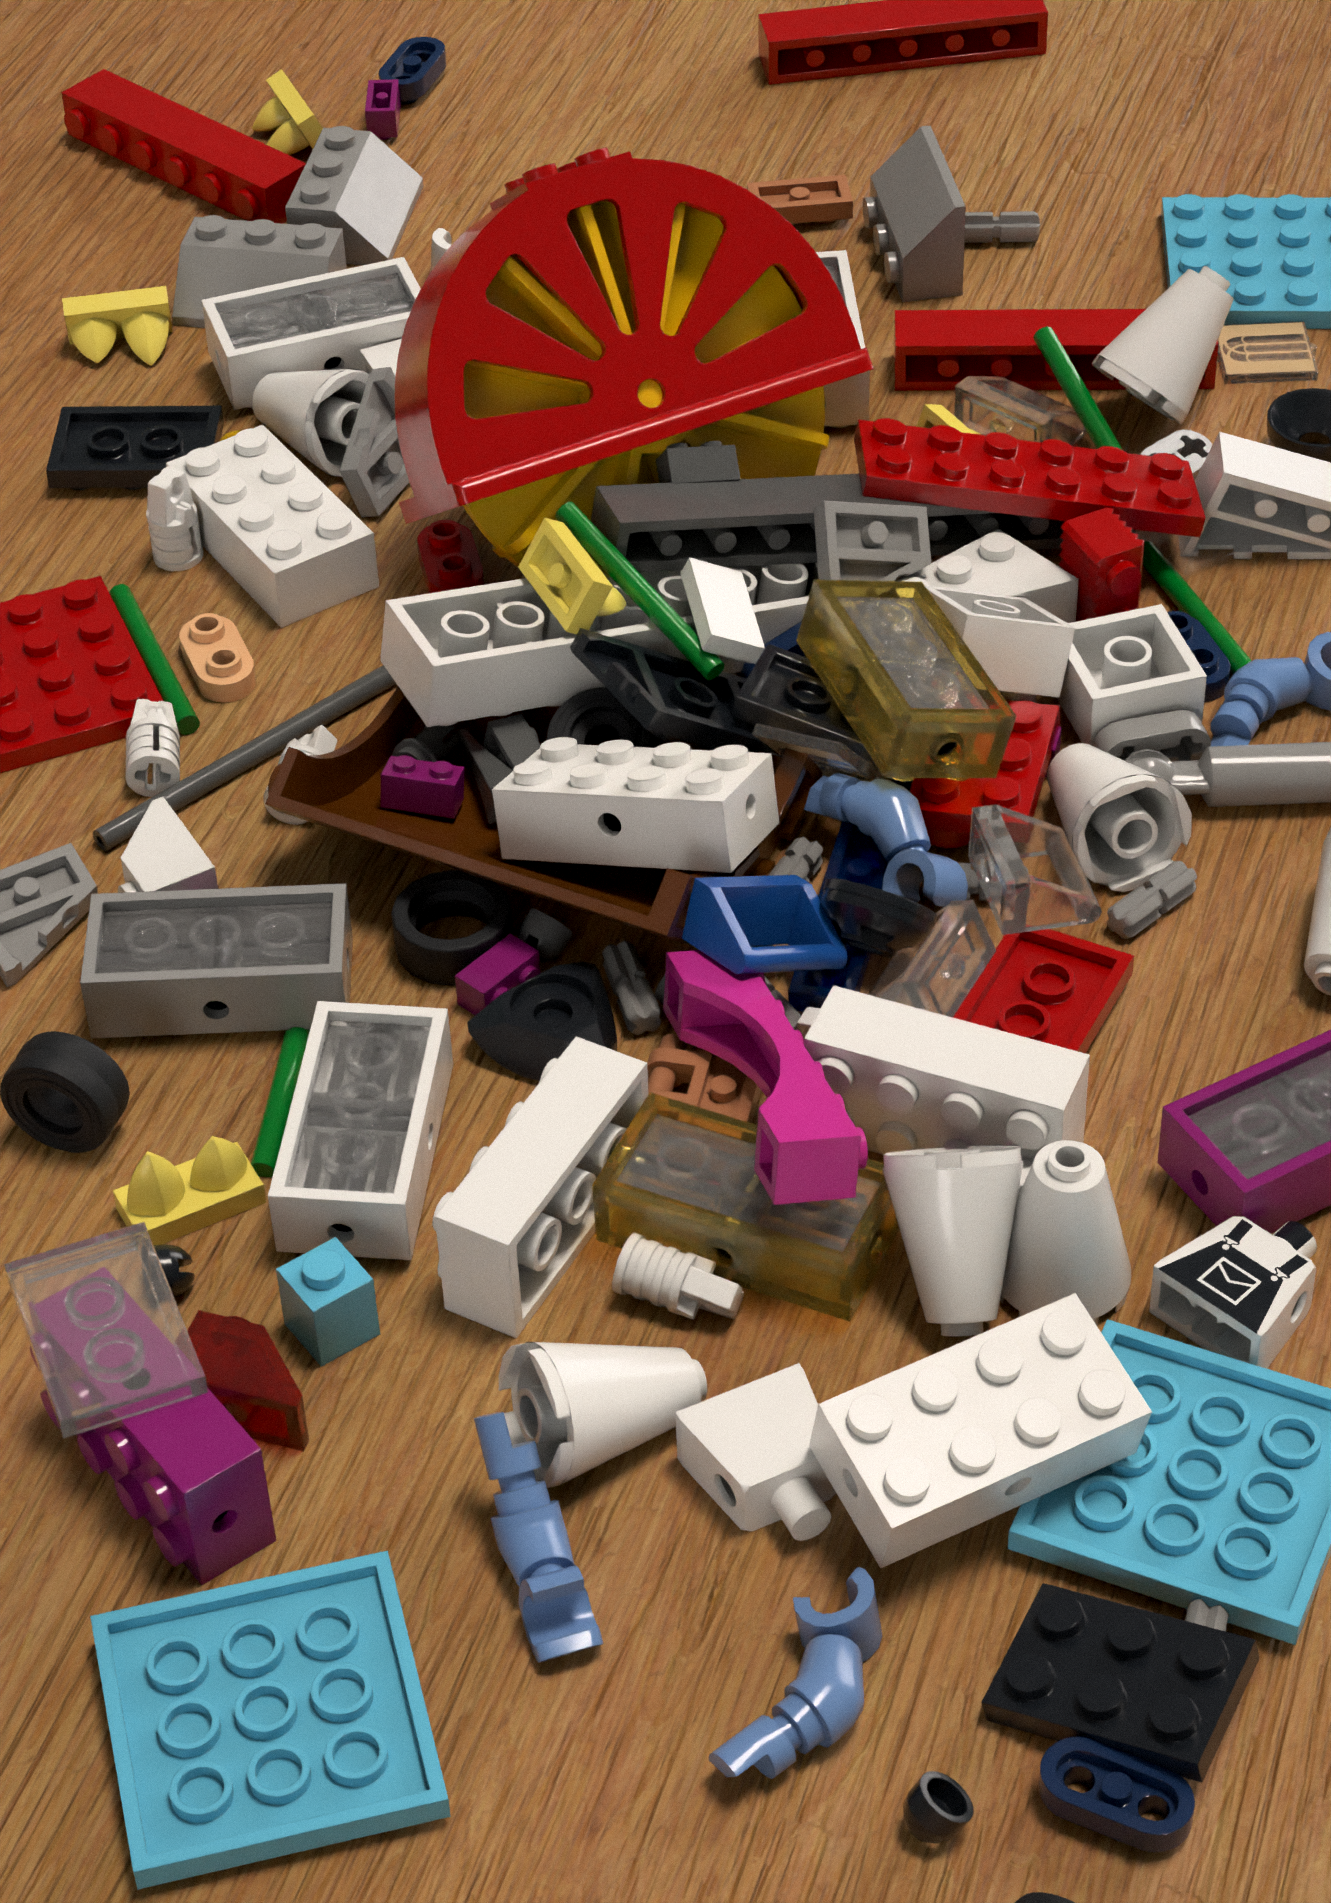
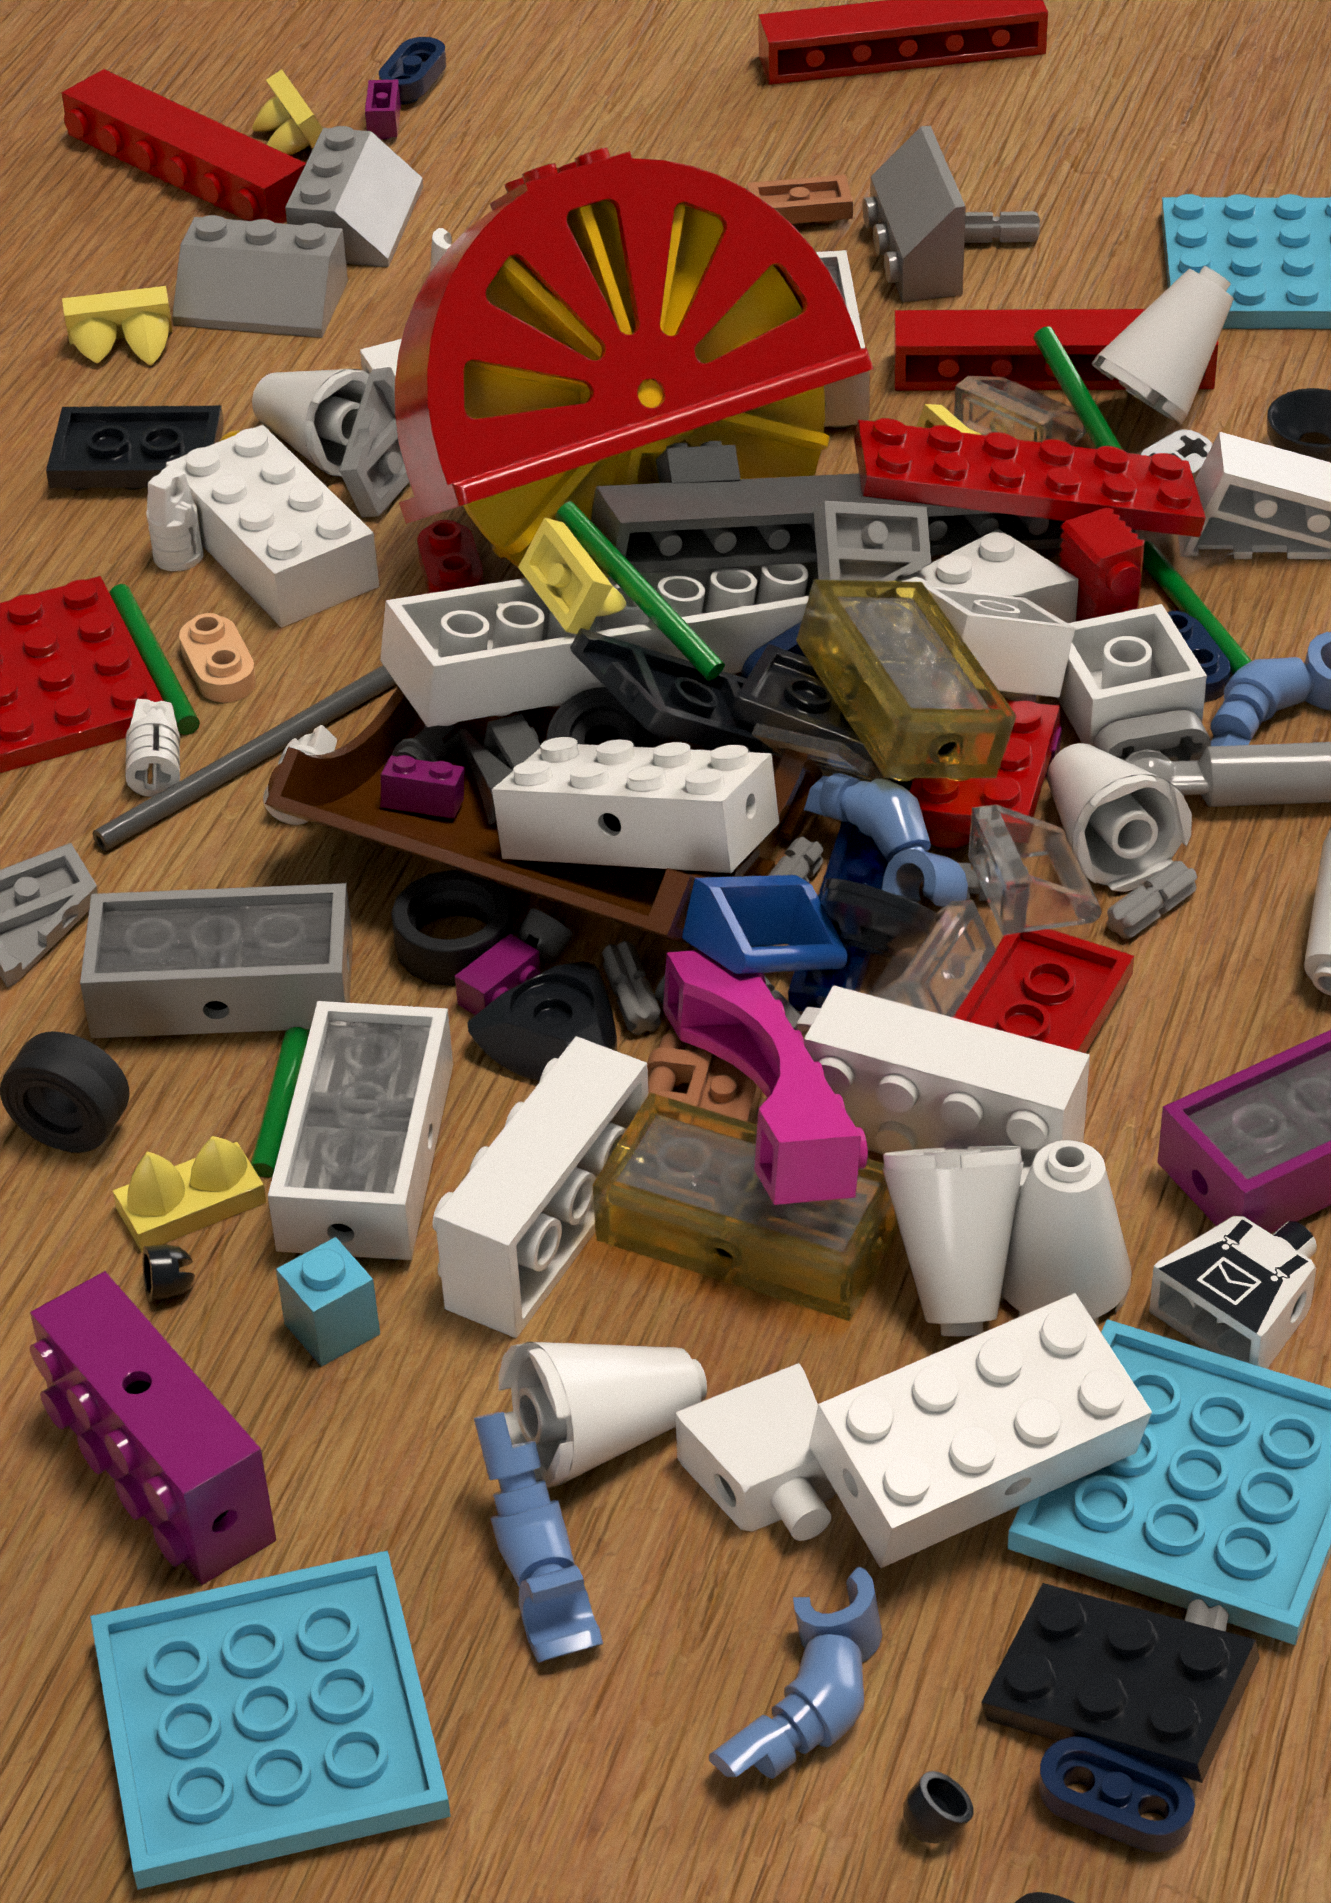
clear tile [4,1222,208,1438] -> none
white slope [118,797,218,893] -> none
clear red slope [176,1310,309,1452] -> none
white brick [201,257,421,410] -> none
white hinge [612,1233,744,1320] -> none
white tile [680,557,765,664] -> none
piece [1217,322,1318,384] -> none

